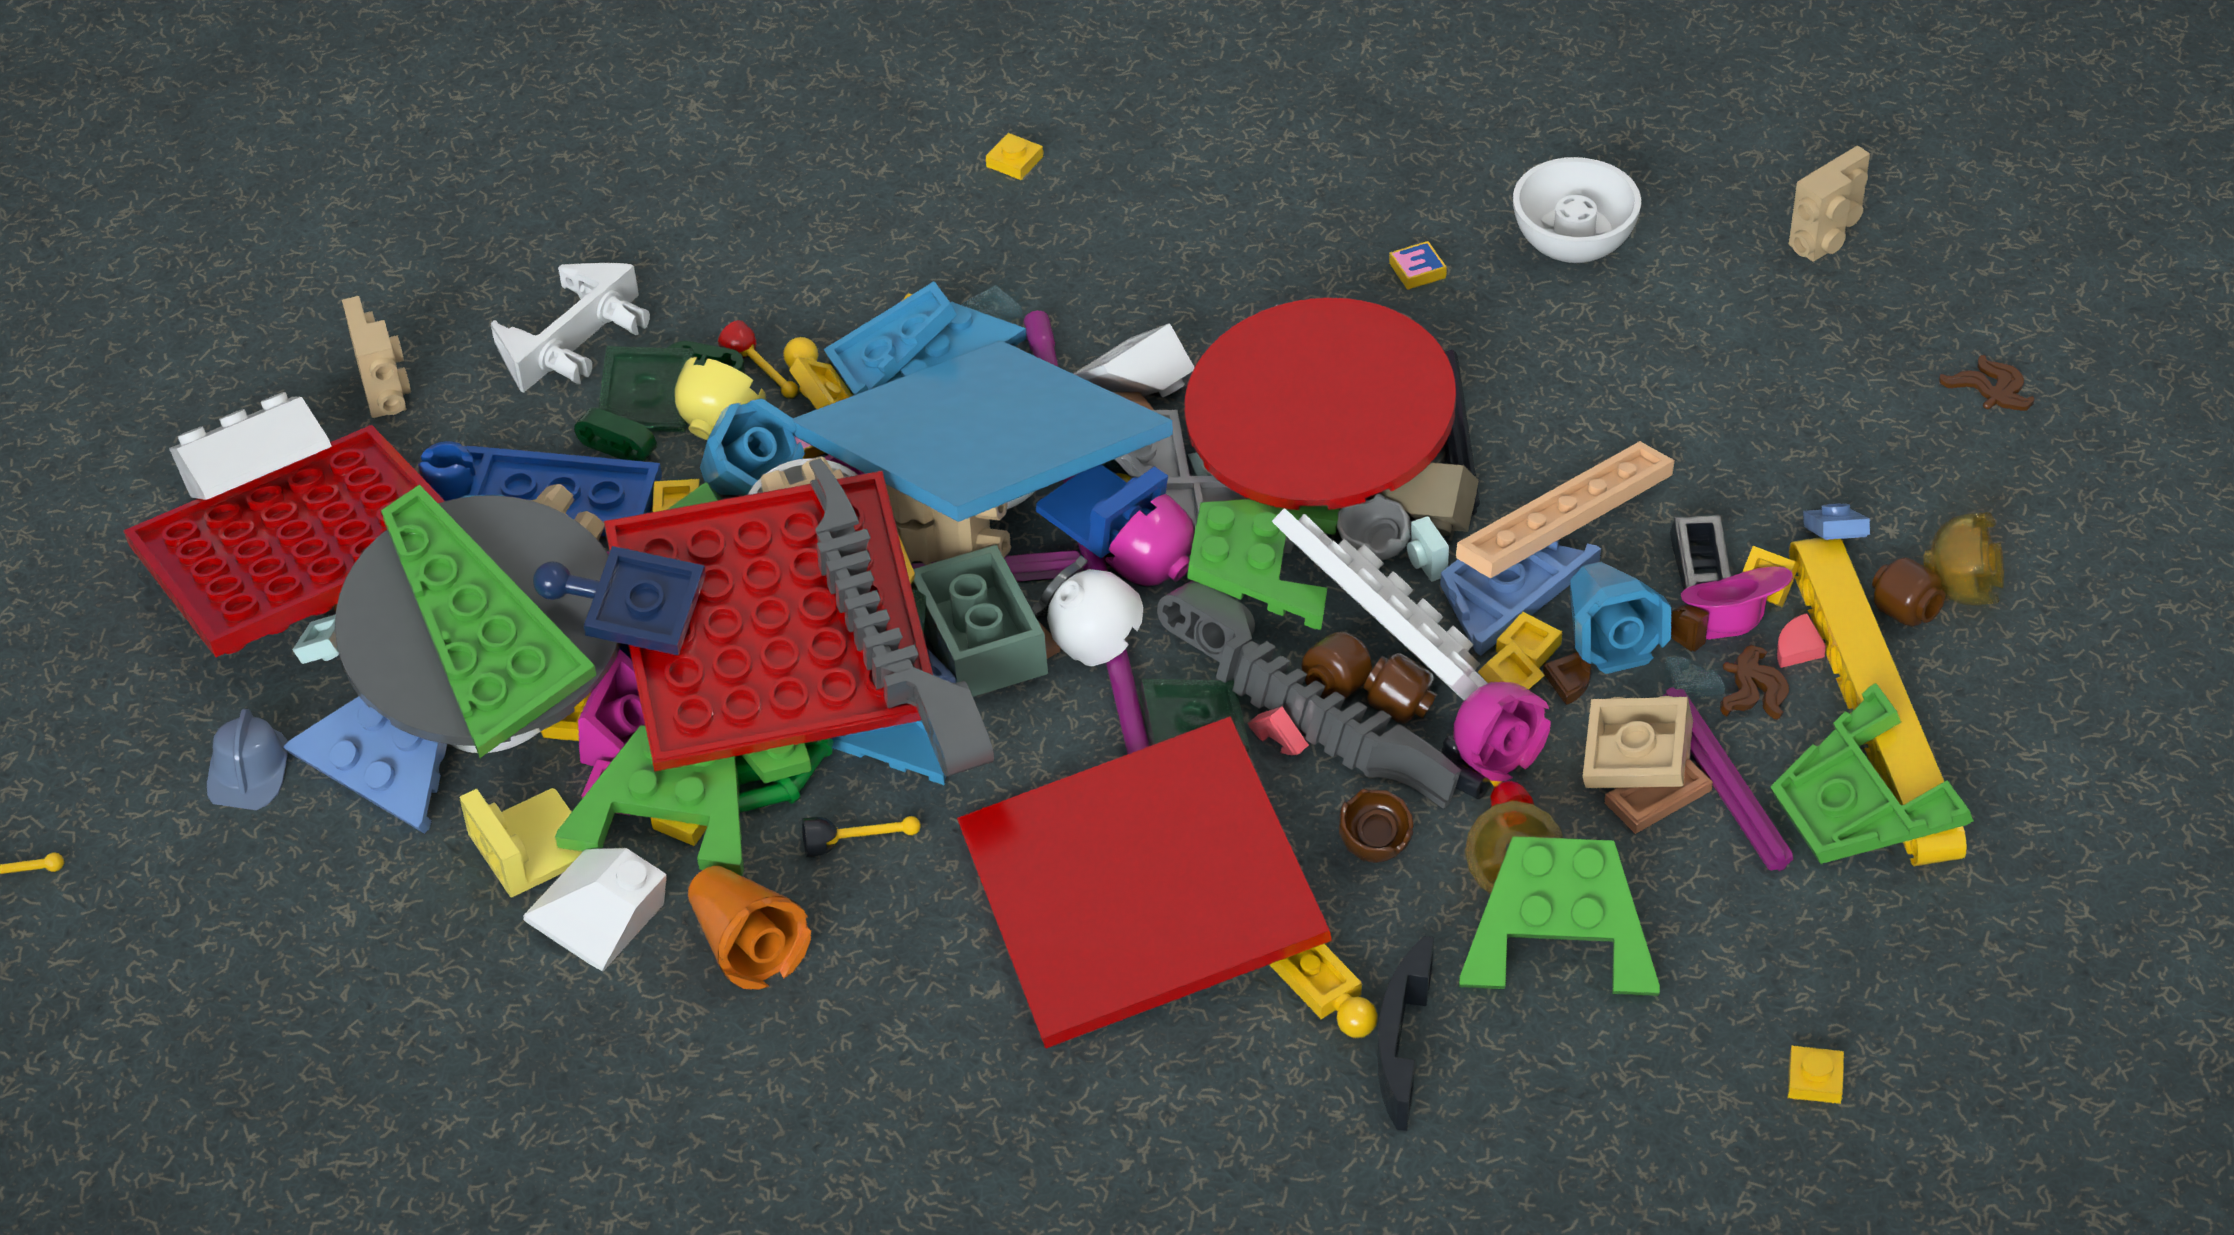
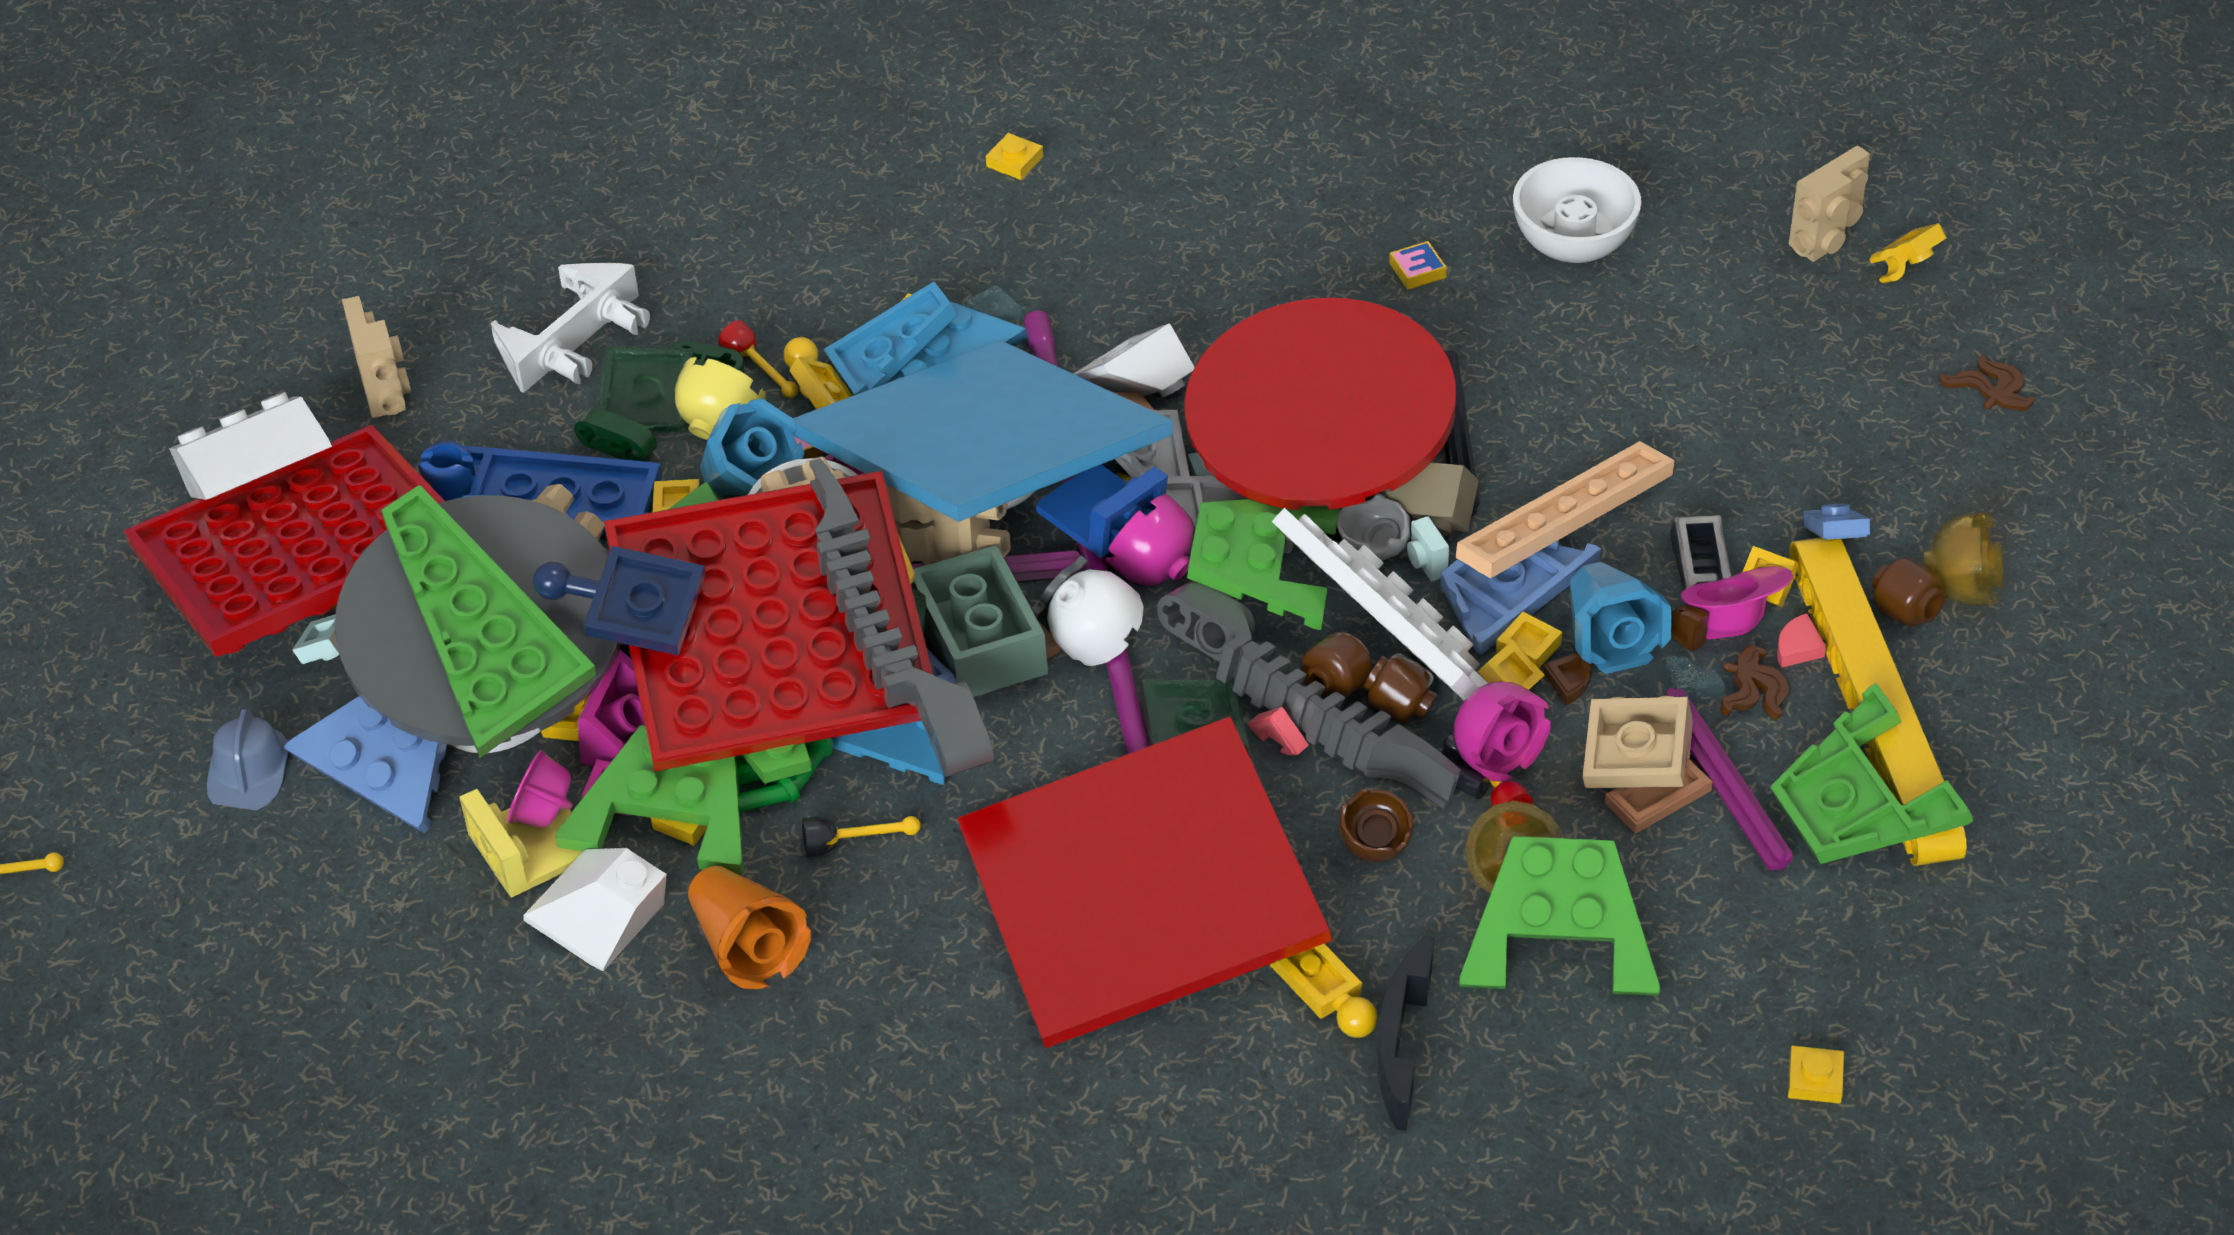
none -> dark pink piece [507,750,573,828]
none -> yellow plate [1869,223,1946,283]

